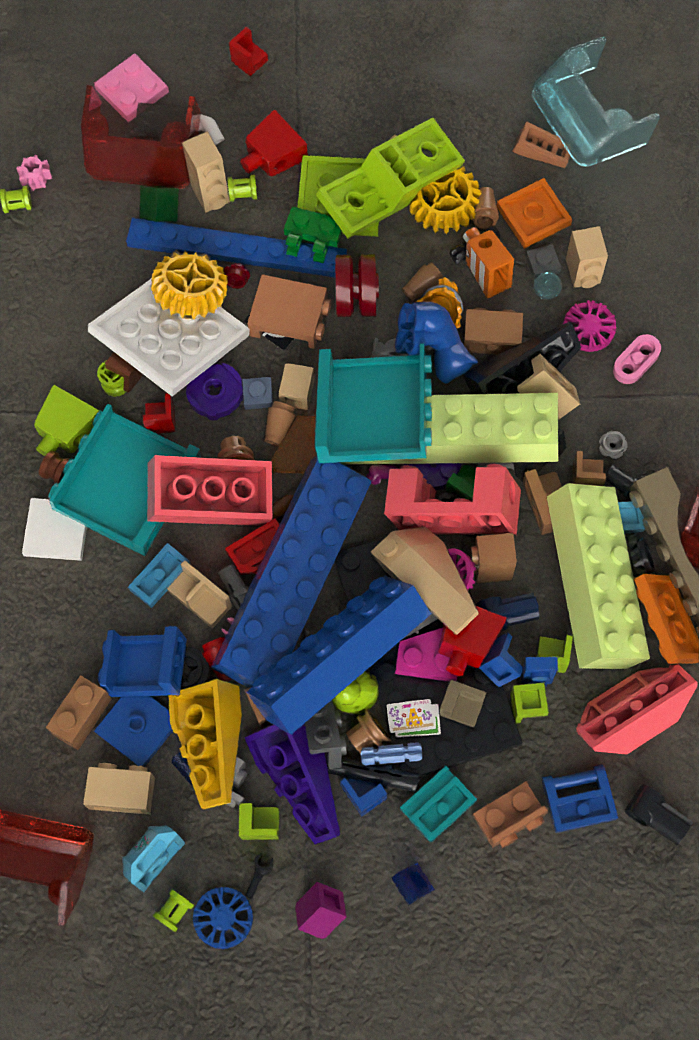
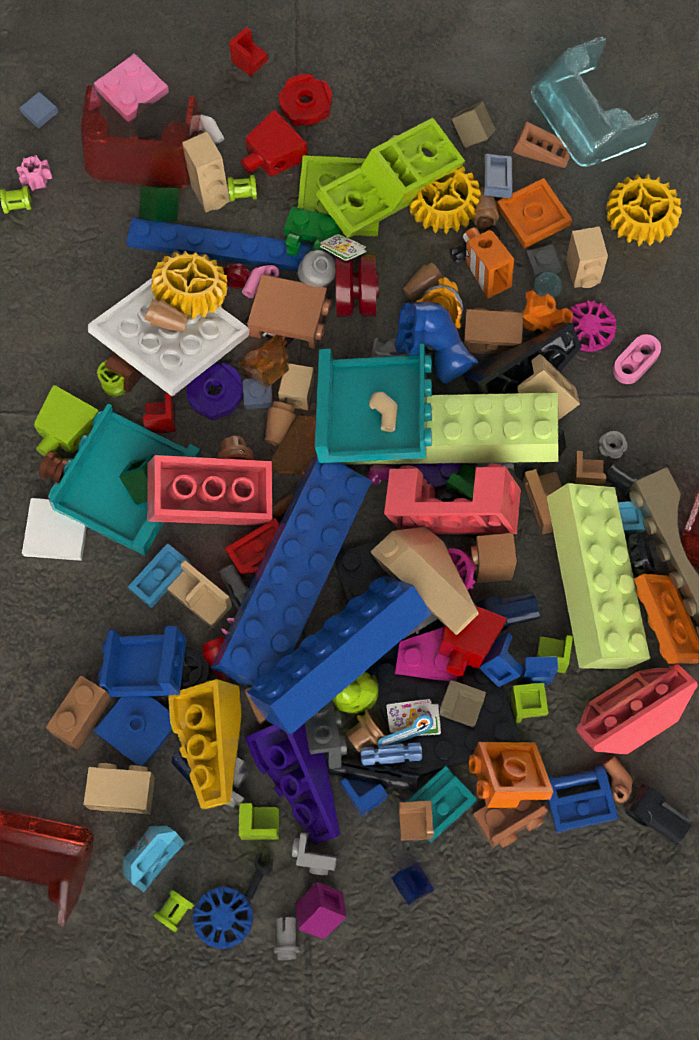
none -> sand blue tile [20,92,58,129]
none -> dark green panel [119,454,154,505]
none -> medium nougat cone [144,299,189,333]
none -> clear orange wing [238,335,289,388]
none -> bright pink arm [242,265,279,298]
none -> light grey pin [274,917,300,960]
none -> red plate [279,74,332,127]
none -> light grey bracket [292,832,338,875]
none -> light grey head [298,250,336,287]
none -> sticker [320,234,367,261]
none -> tan arm [369,392,398,432]
none -> sticker [378,715,433,746]
none -> medium nougat panel [399,801,433,841]
none -> dark tan panel [452,101,495,148]
none -> orange plate [468,742,554,808]
none -> sand blue tile [484,154,512,198]
none -> orange hips [522,290,573,333]
none -> nougat arm [603,756,632,803]
none -> yellow gear [606,173,682,246]

